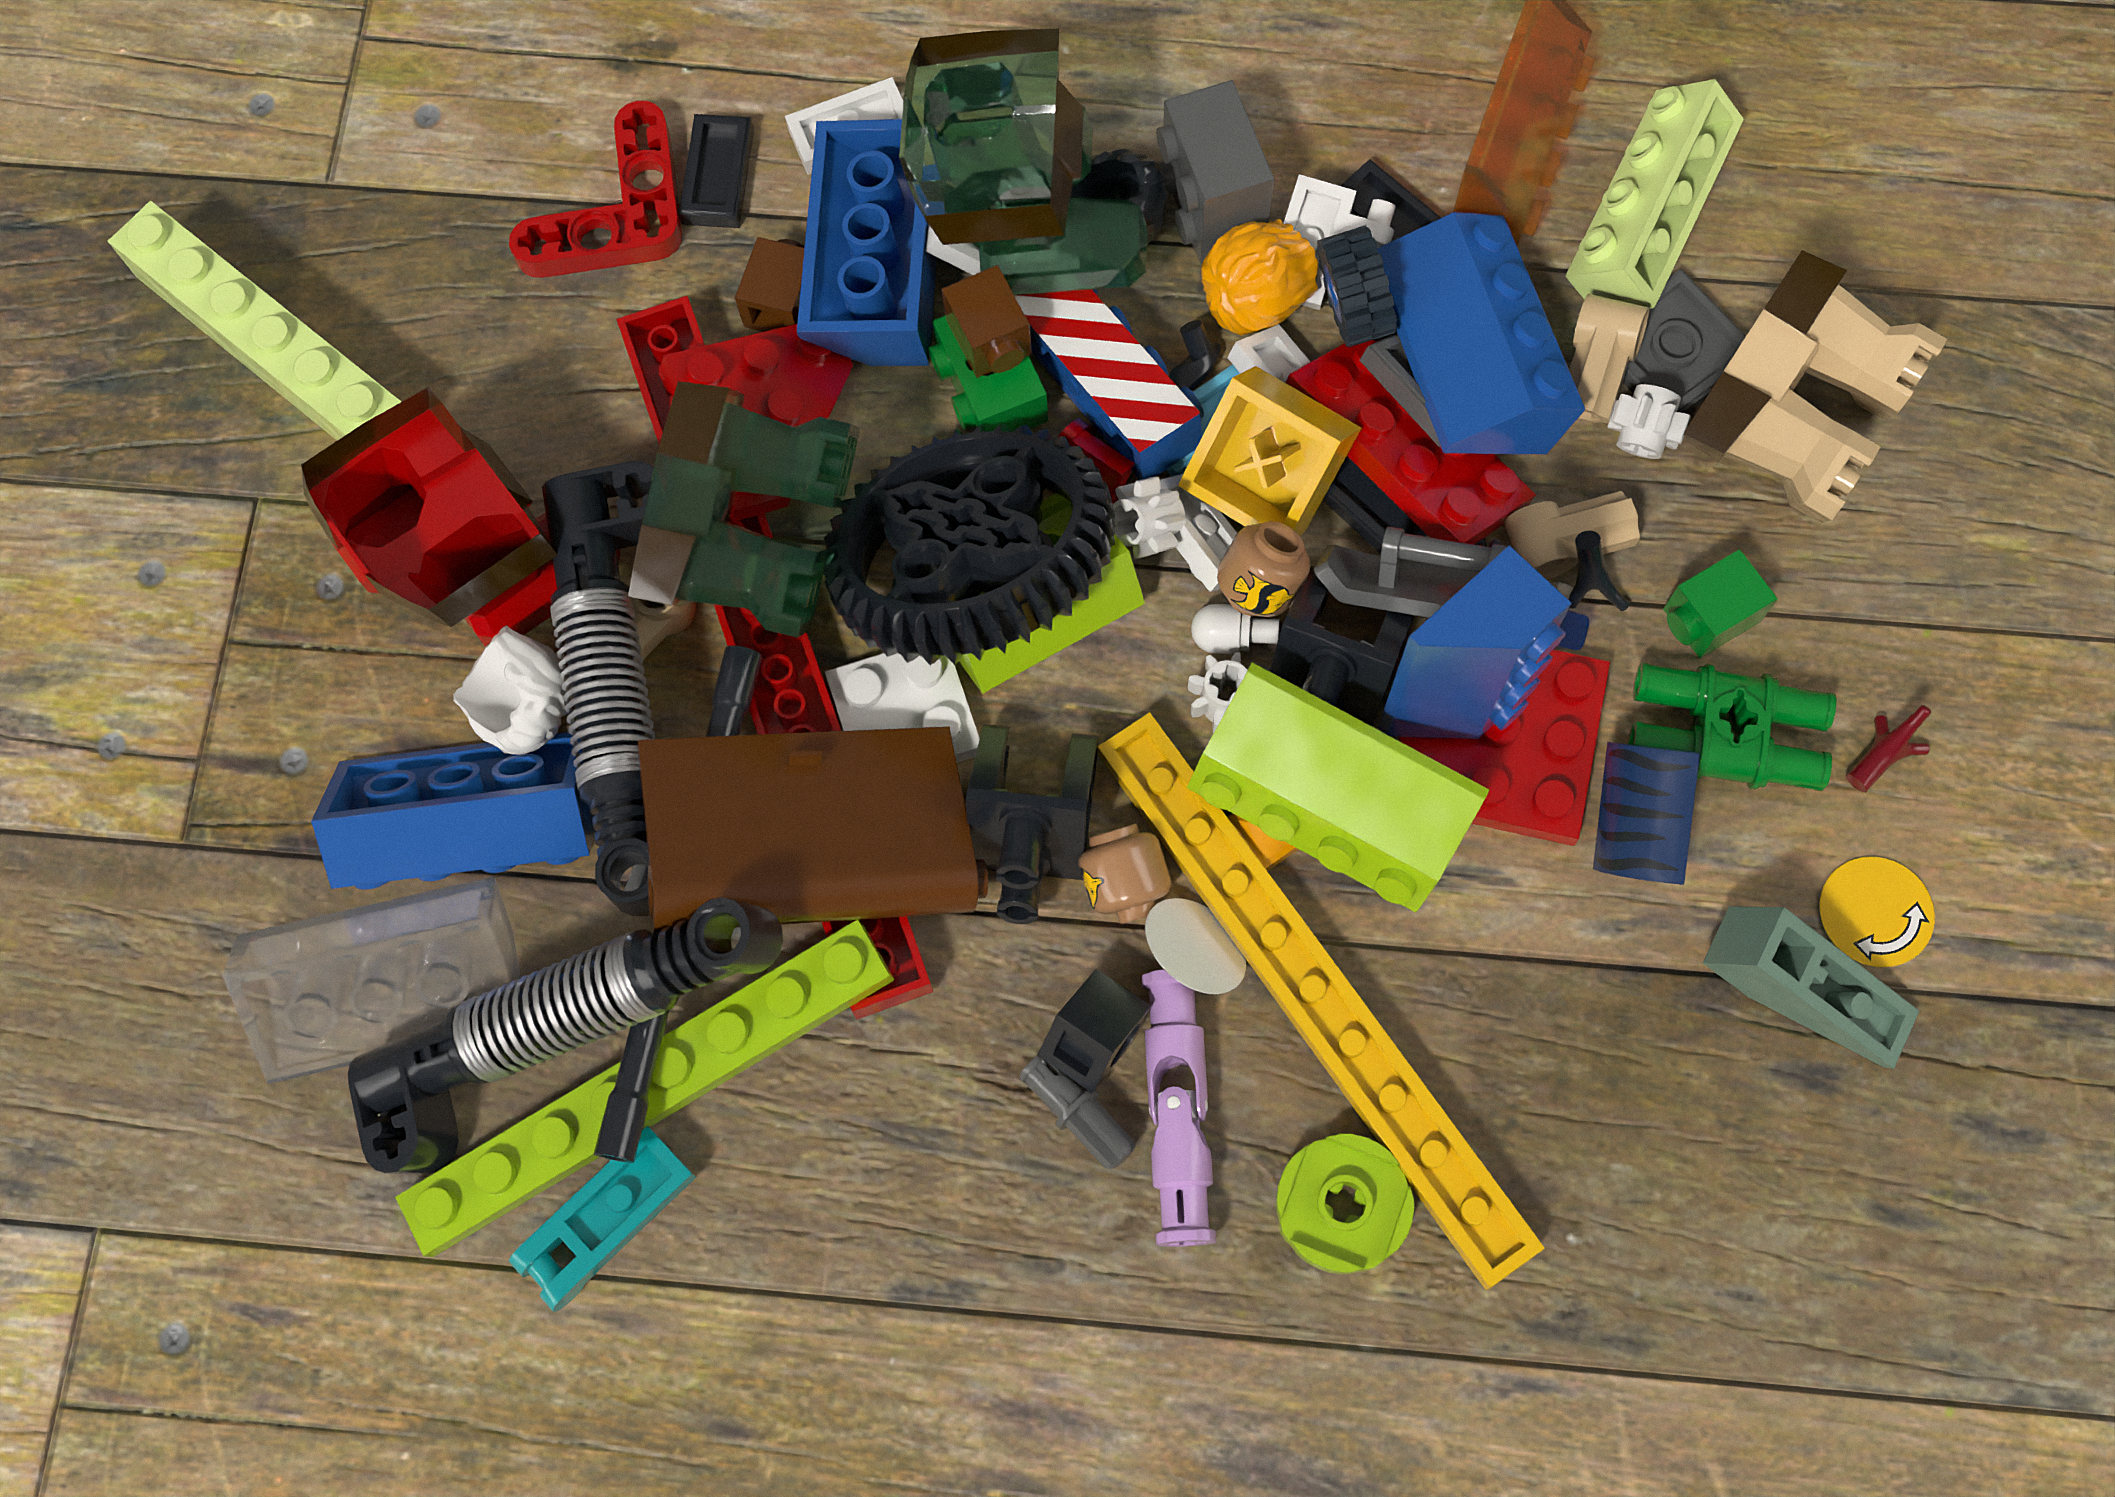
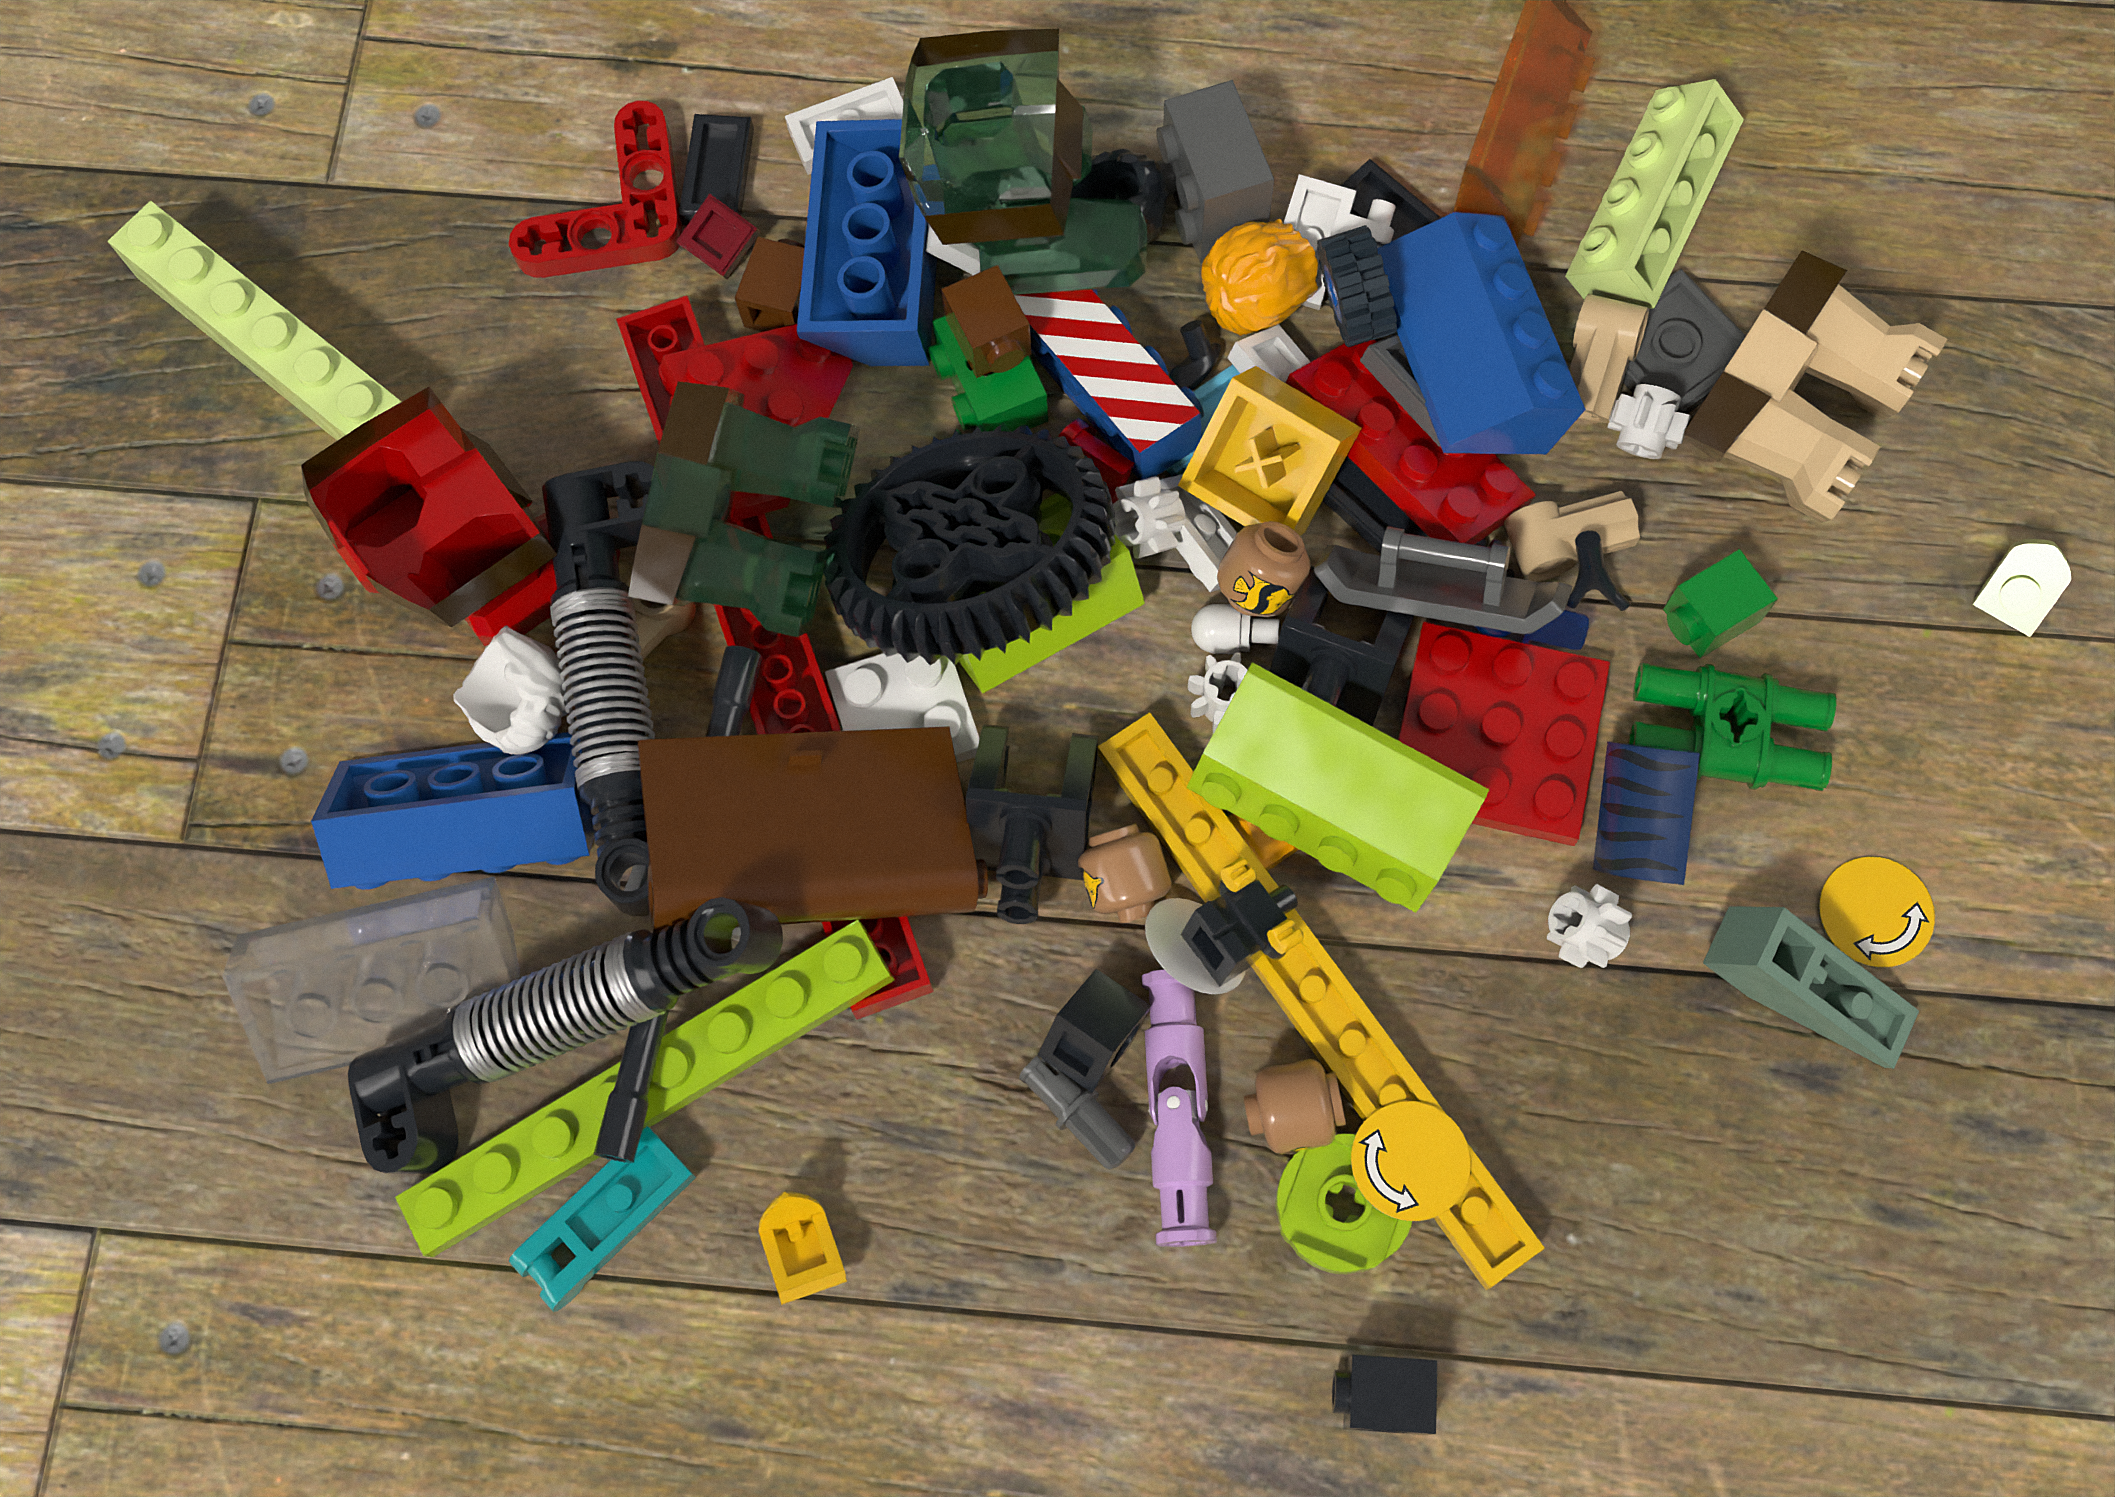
blue slope [1378,545,1571,739] -> none
dark red bar [1846,705,1931,793] -> none
none -> dark red tile [676,194,761,279]
none -> yellow plate [758,1191,847,1305]
none -> black piece [1180,857,1304,987]
none -> medium nougat head [1244,1059,1346,1154]
none -> black brick [1332,1354,1438,1436]
none -> yellow sticker [1351,1101,1471,1221]
none -> white gear [1547,884,1632,968]
none -> plate [1973,539,2071,637]

